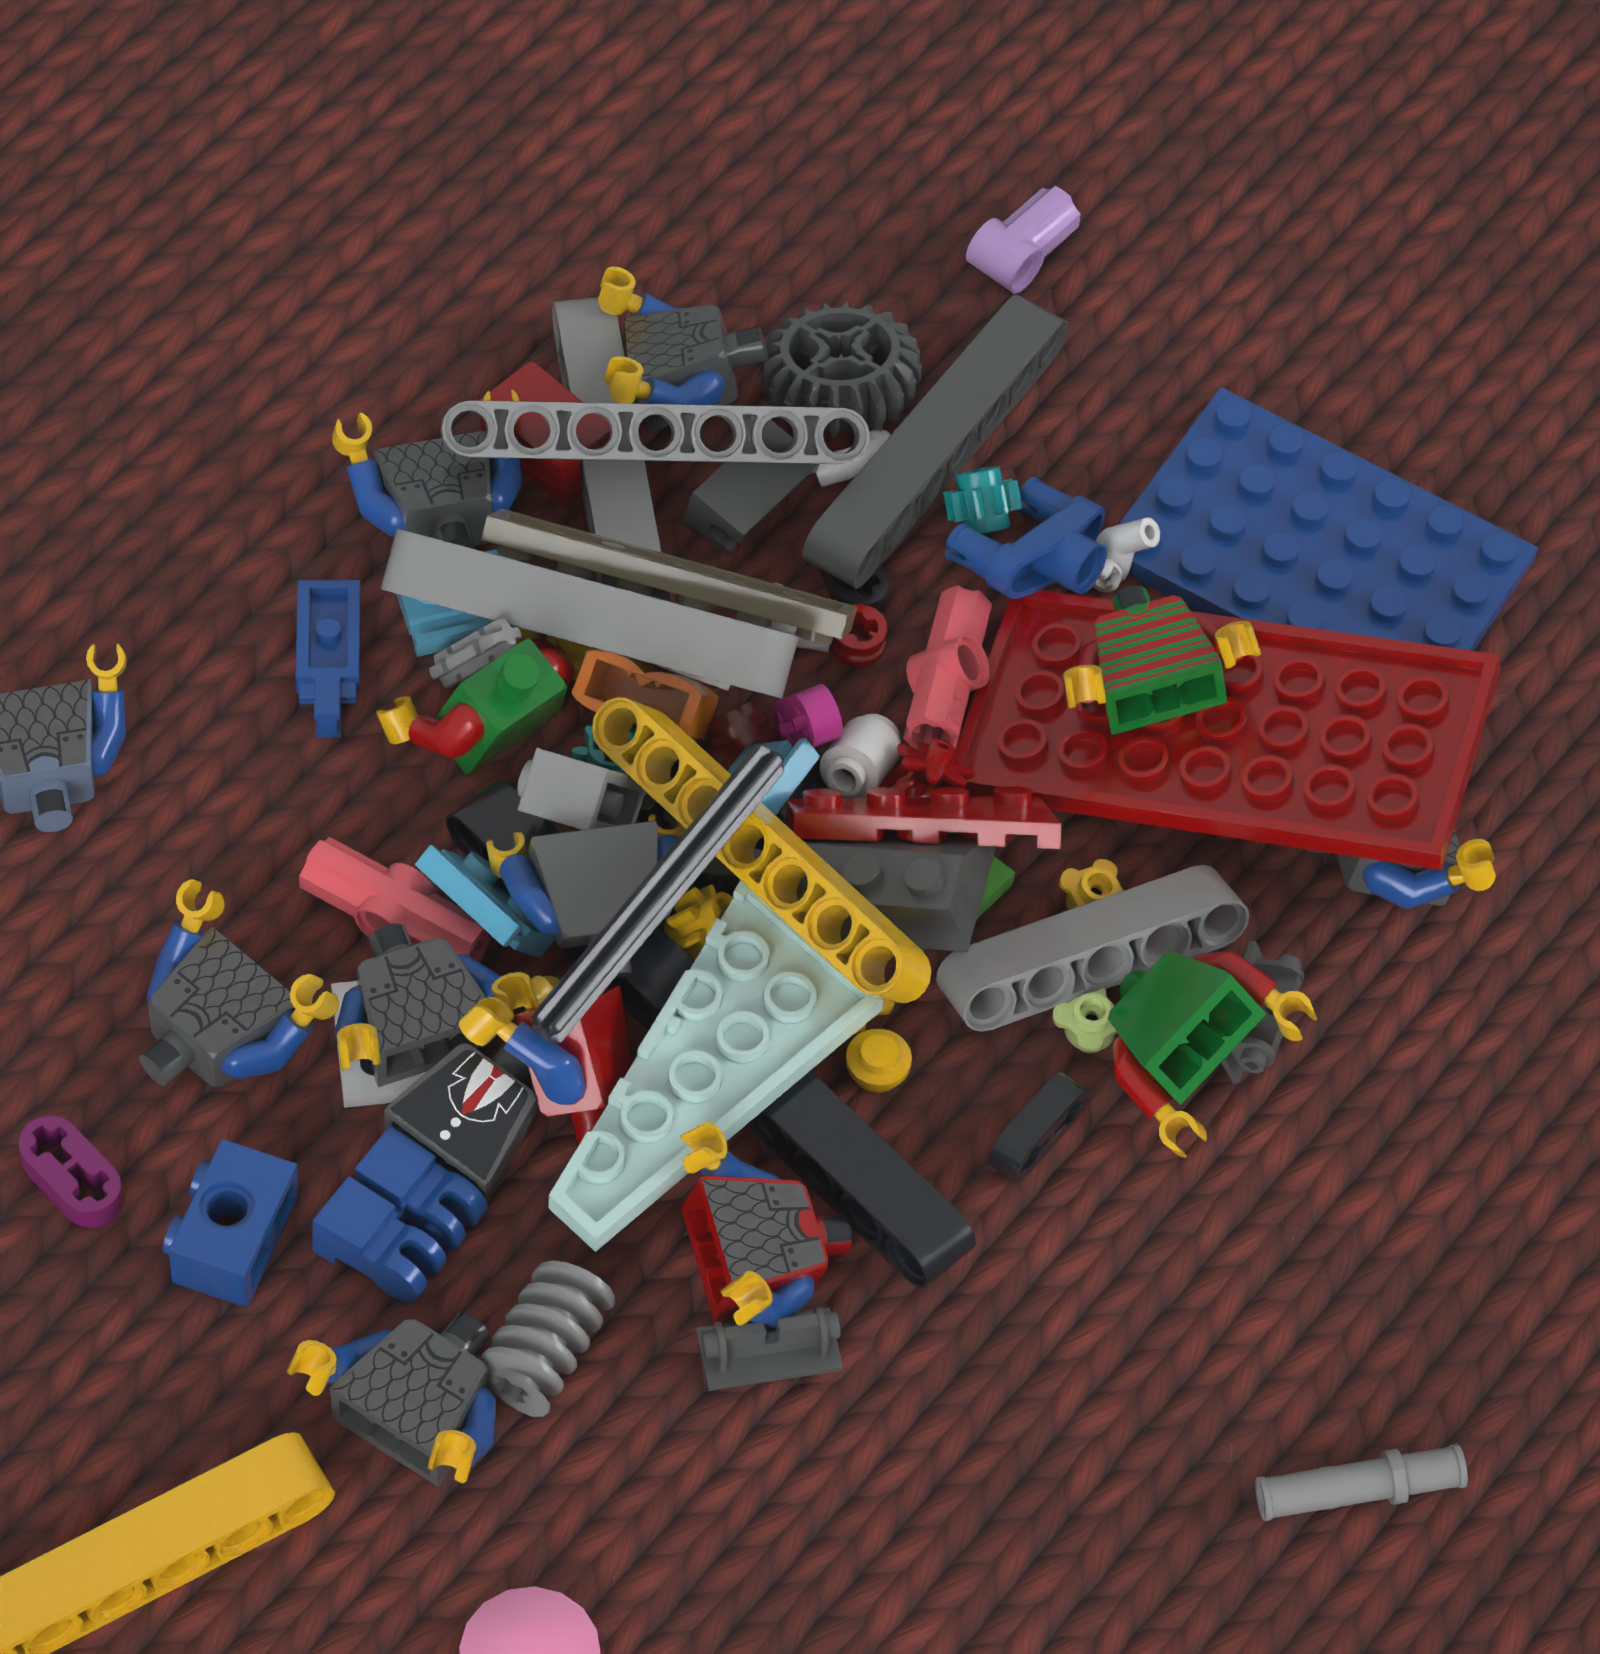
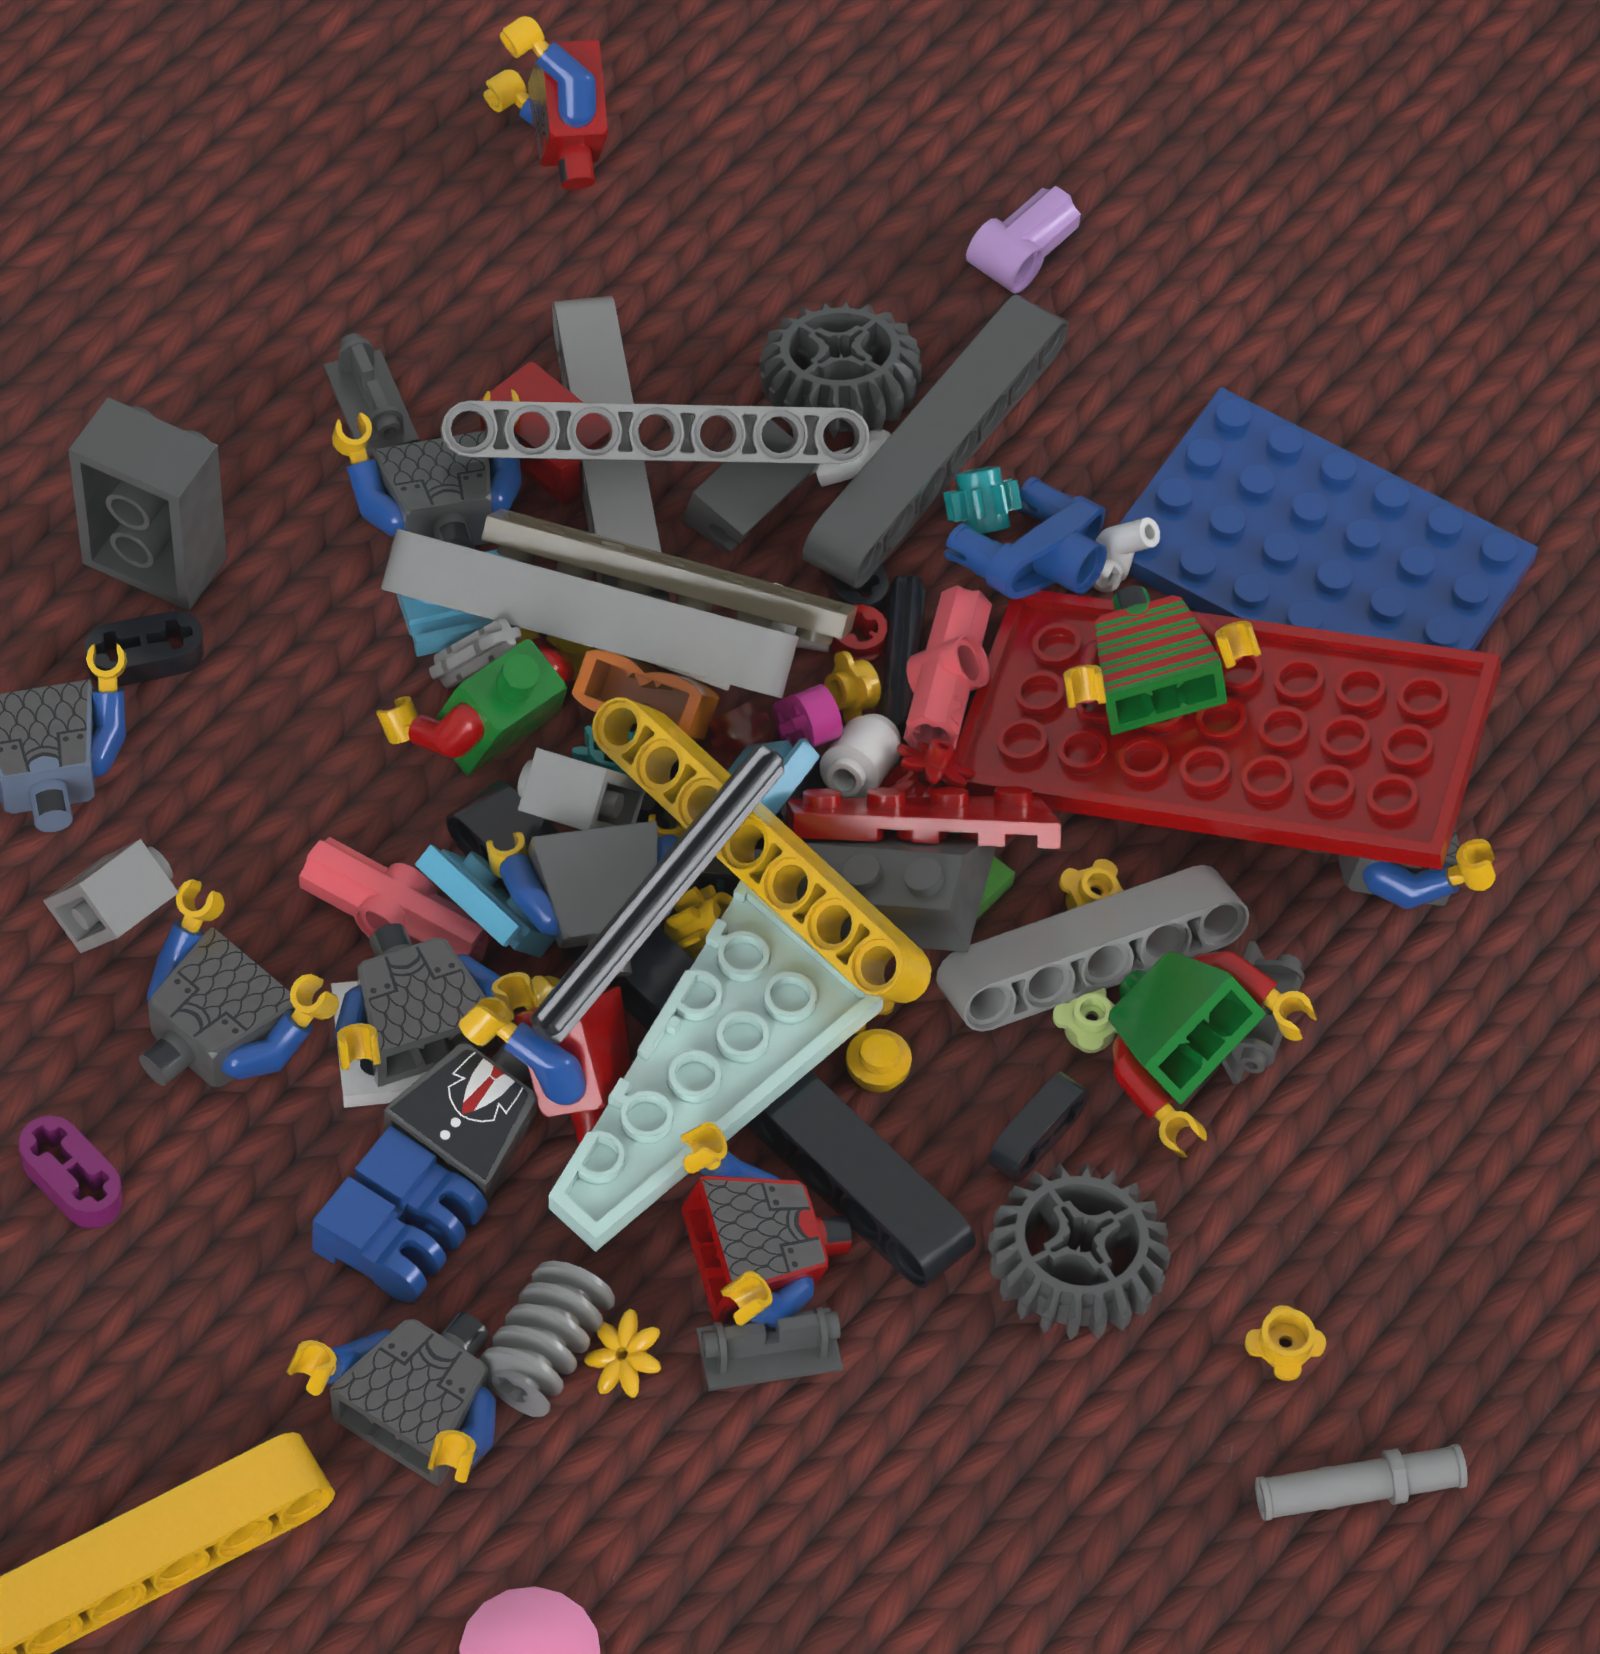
blue brick [163,1139,300,1308] -> none
blue hinge [296,580,361,738] -> none
torso [598,267,768,433] -> none
none -> light grey brick [43,839,179,953]
none -> dark grey brick [68,397,227,611]
none -> black beam [85,611,204,687]
none -> dark grey hinge [323,333,419,456]
none -> torso [484,16,608,190]
none -> yellow plant [584,1309,661,1398]
none -> yellow plate [824,651,881,723]
none -> black axle [881,575,926,736]
none -> dark grey gear [987,1162,1170,1341]
none -> yellow plate [1245,1305,1326,1381]

